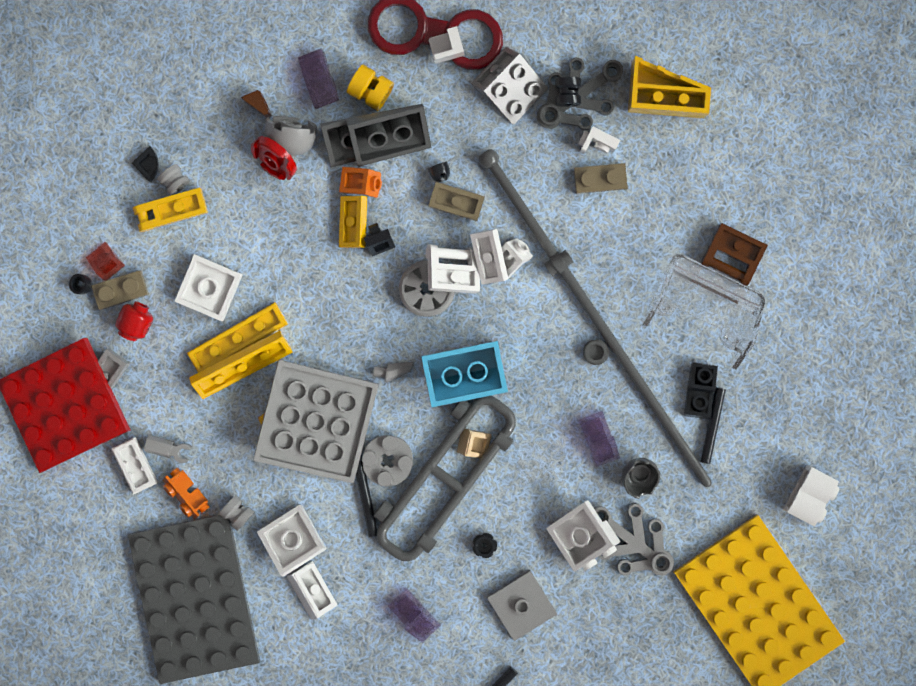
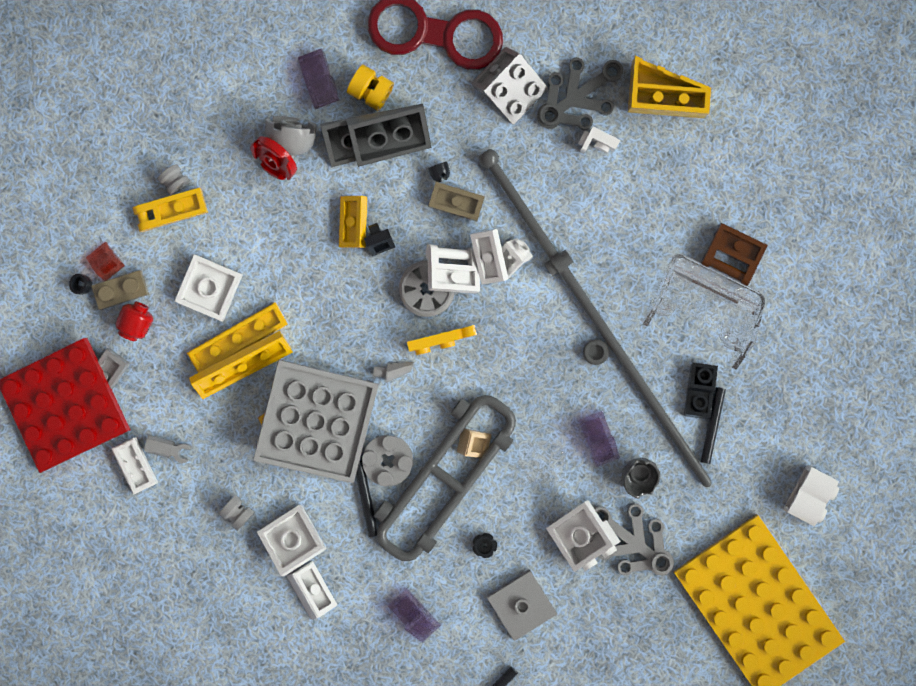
dark grey plate [128,515,260,684] -> none
black tile [132,146,159,182] -> none
orange hinge [162,468,210,520] -> none
reddish brown slope [241,90,272,118] -> none
orange bracket [339,167,382,198] -> none
medium azure slope [421,341,508,407] -> none
white panel [429,26,465,64] -> none
black wheel [555,77,581,107] -> none
dark tan plate [574,163,628,194] -> none
none -> yellow plate [407,325,477,355]

